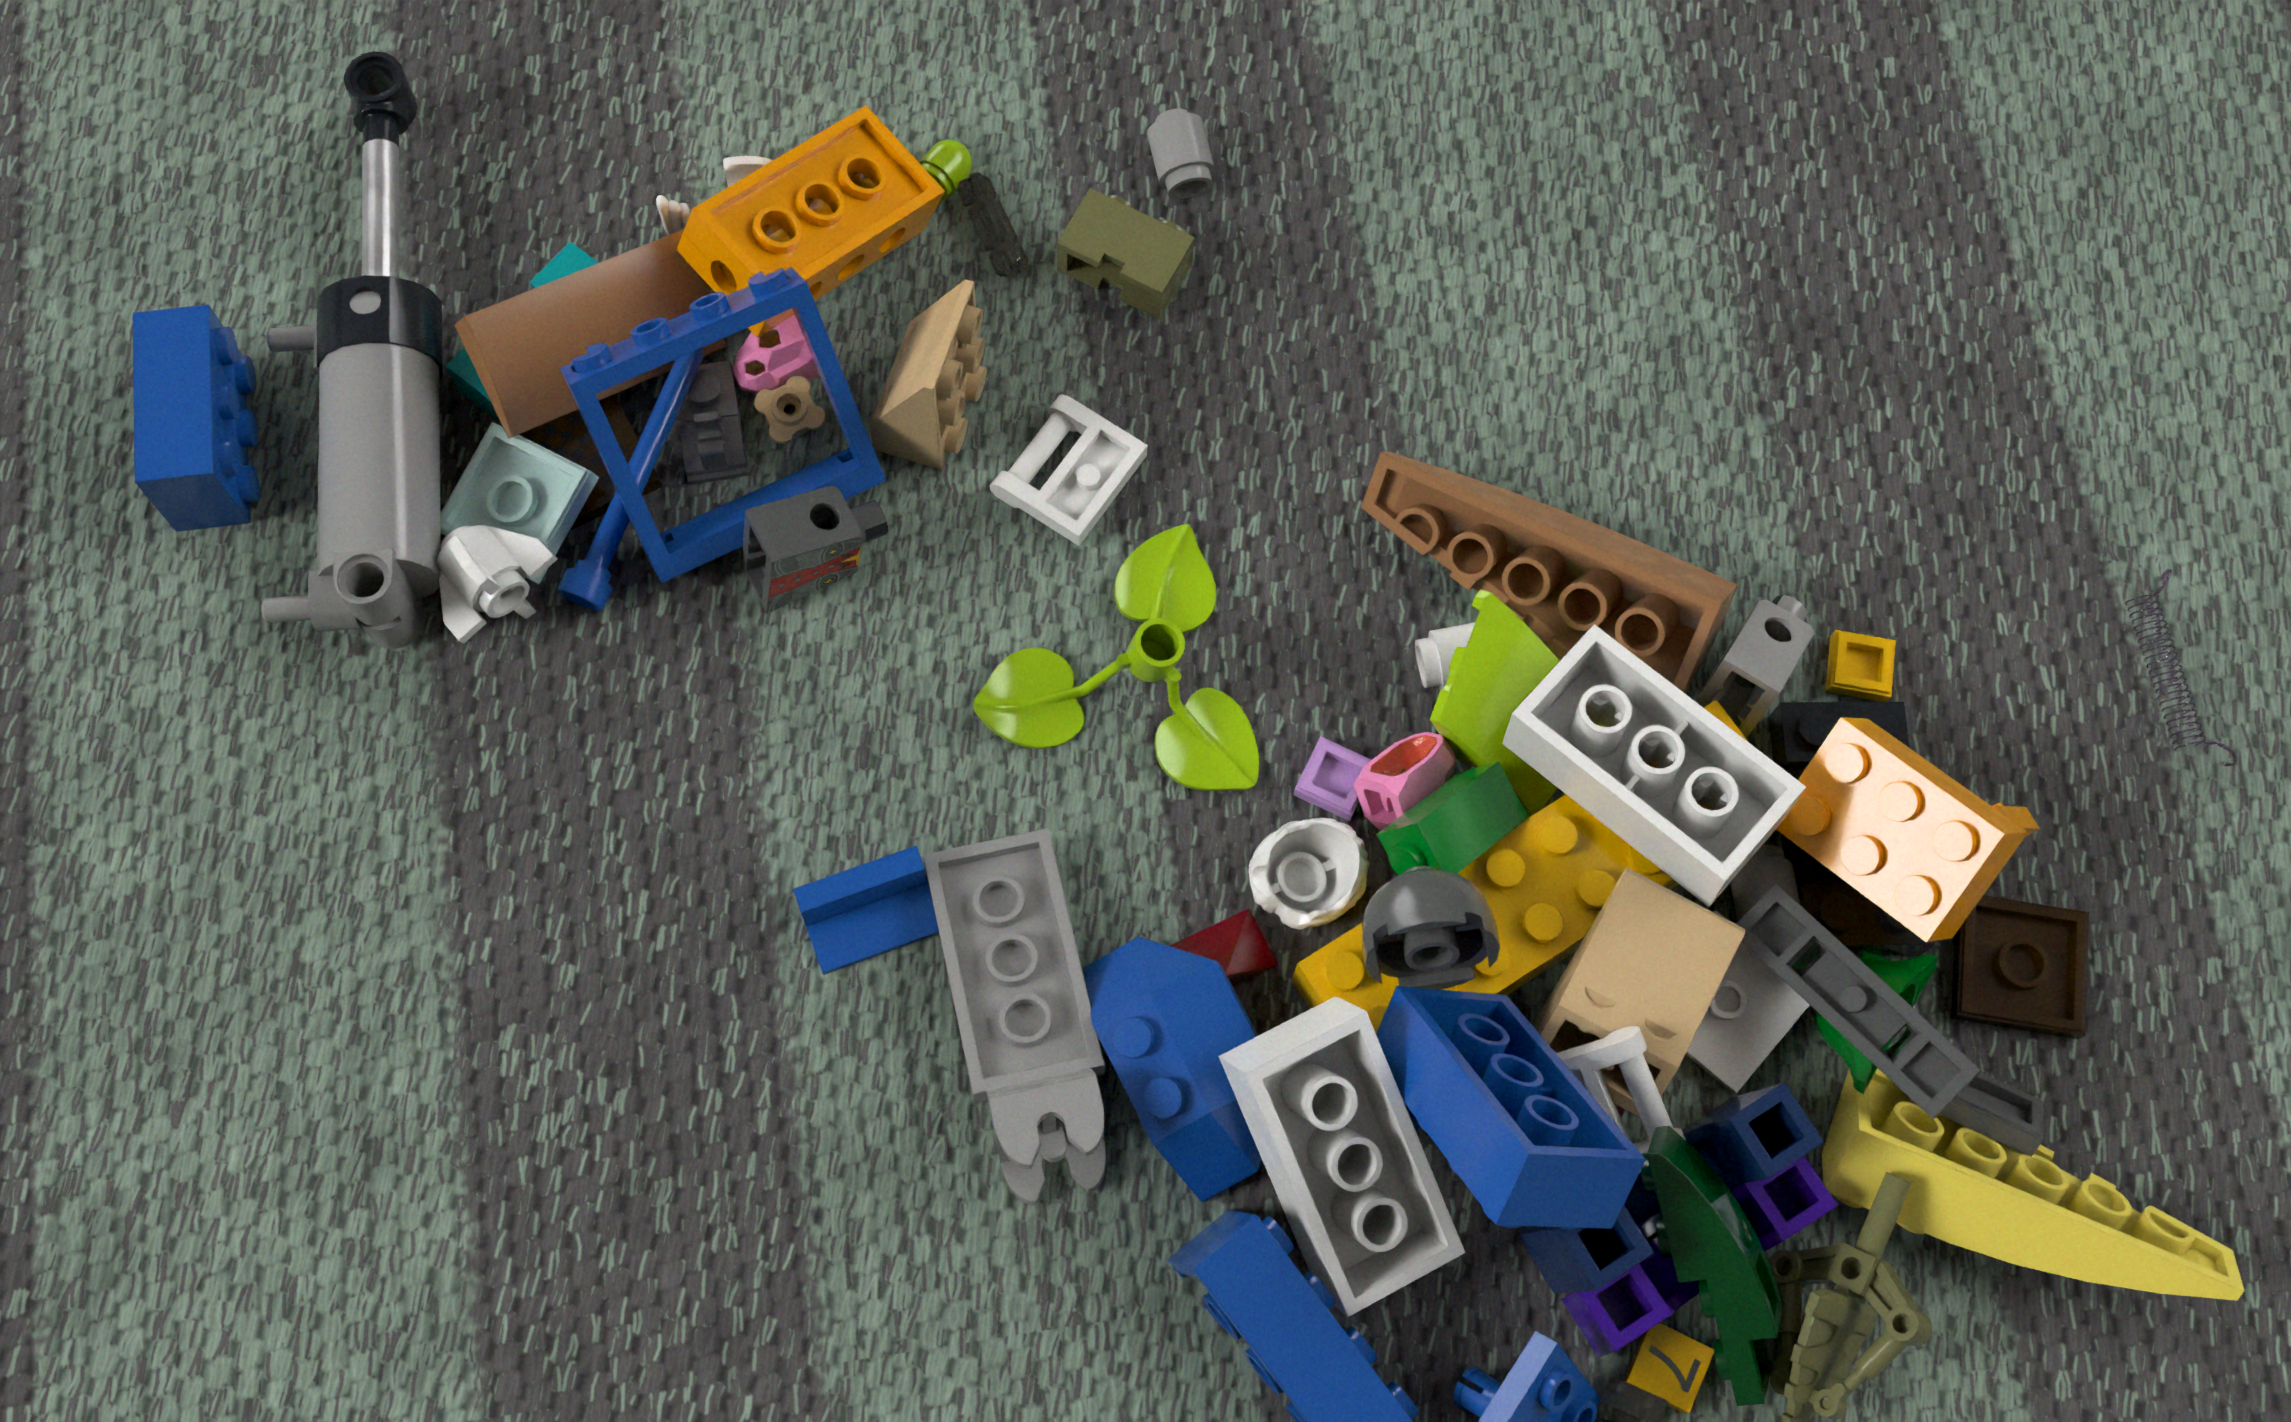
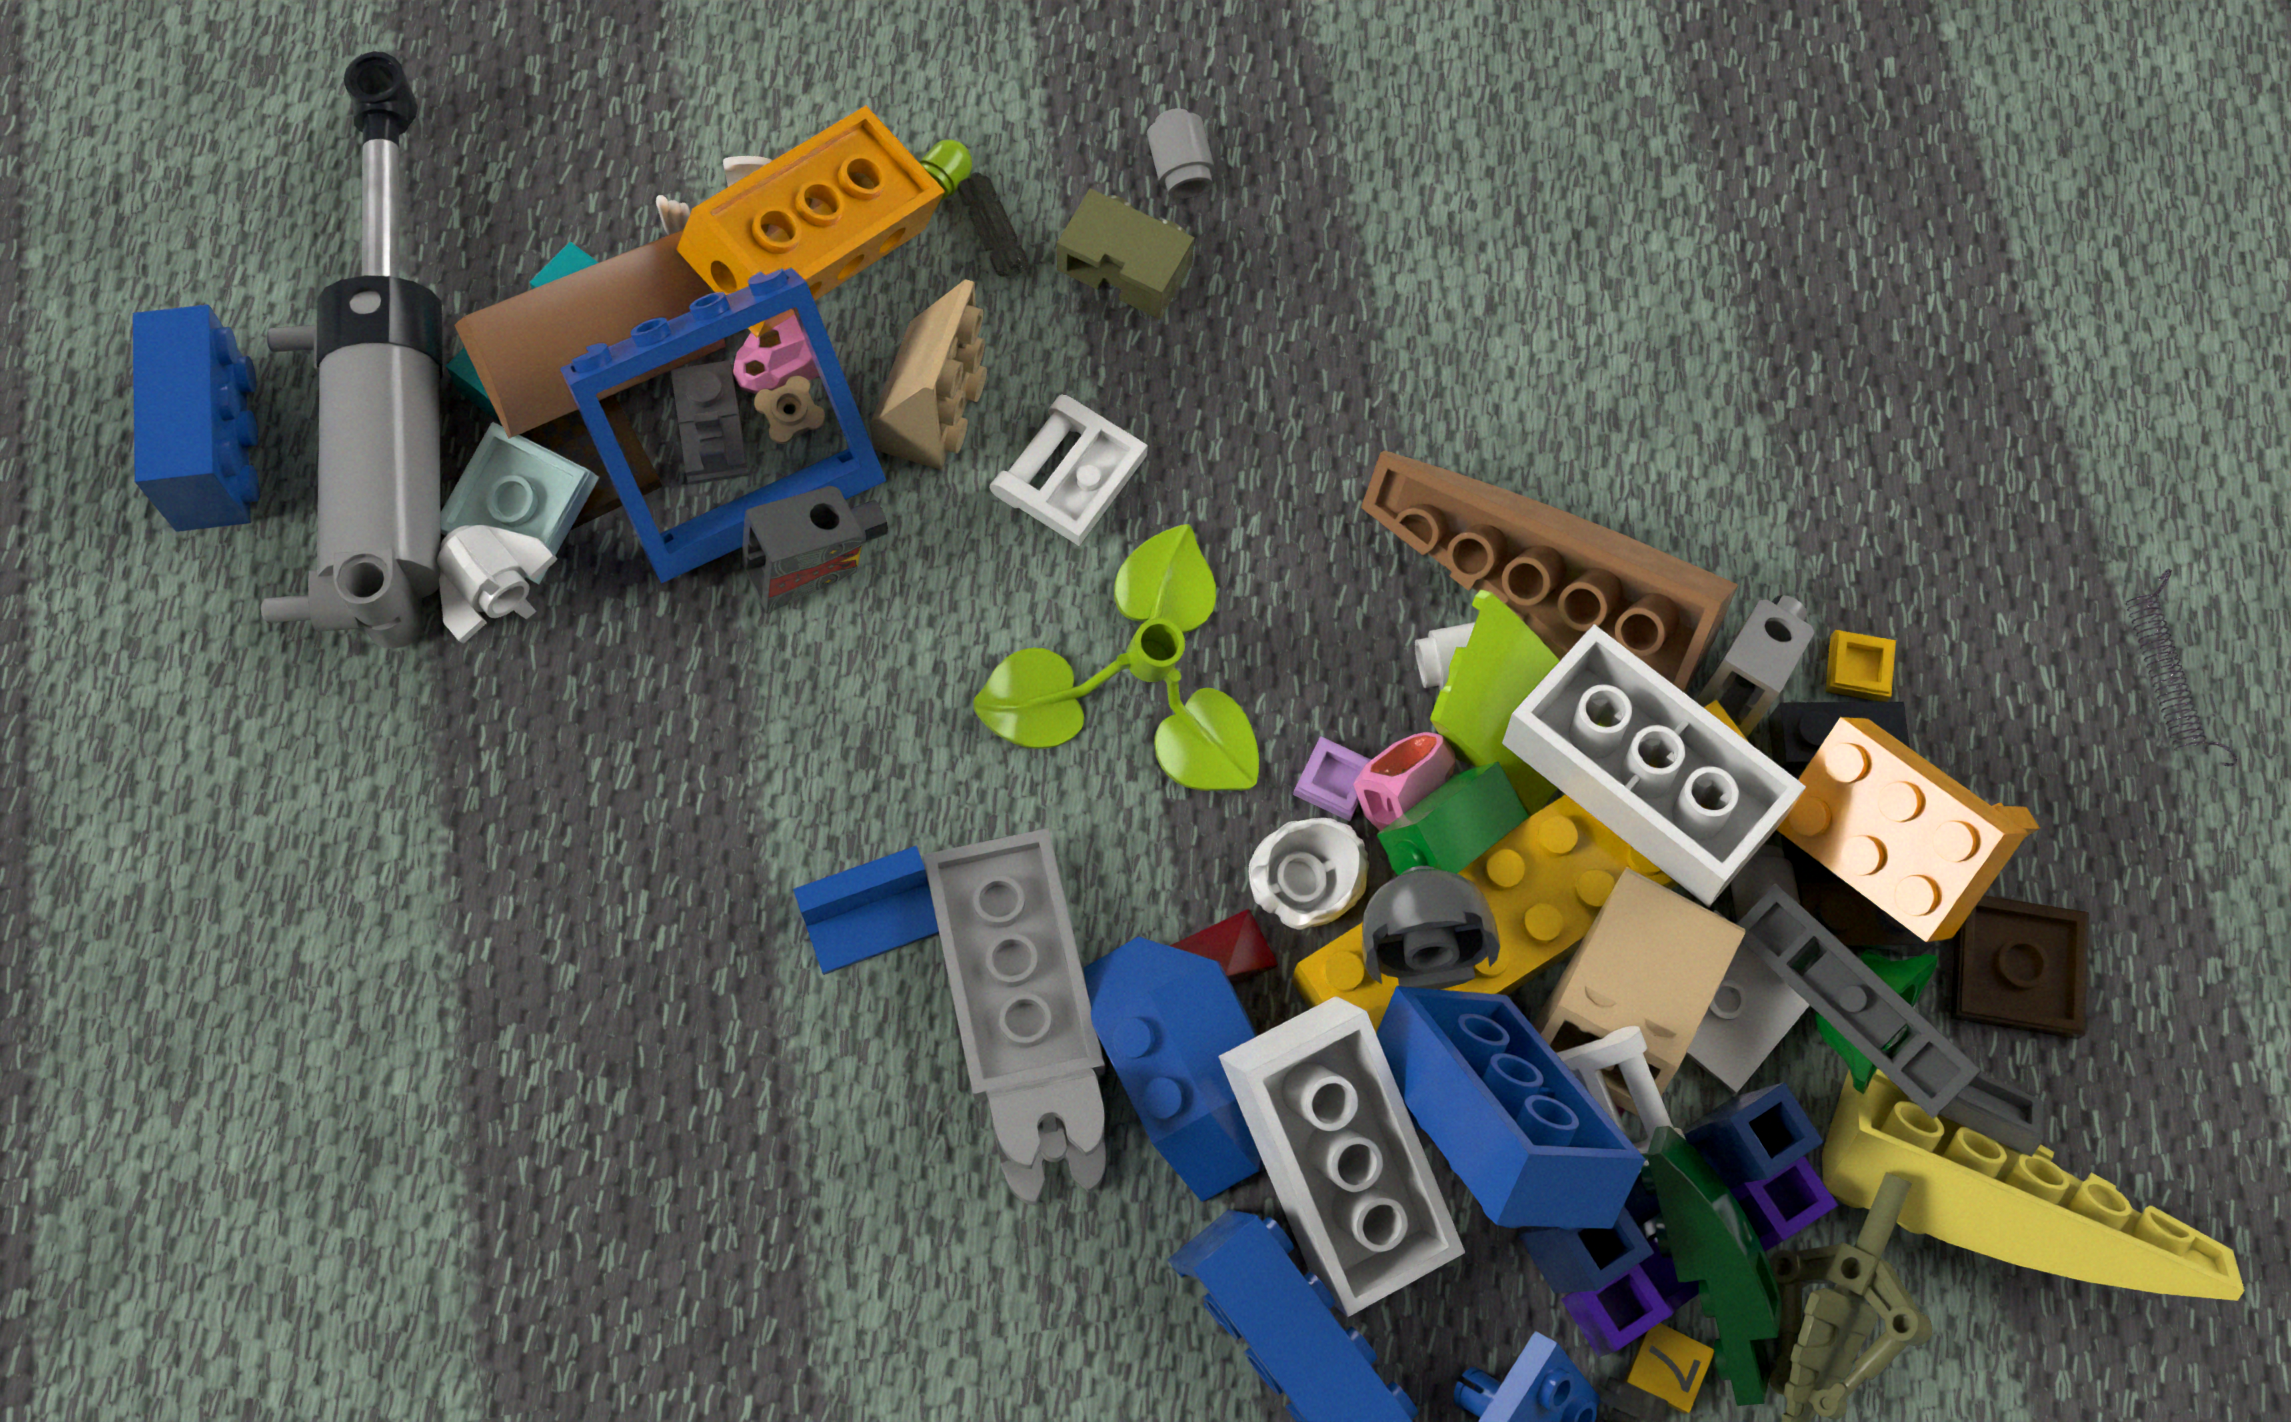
blue piece [556,347,705,612] -> none

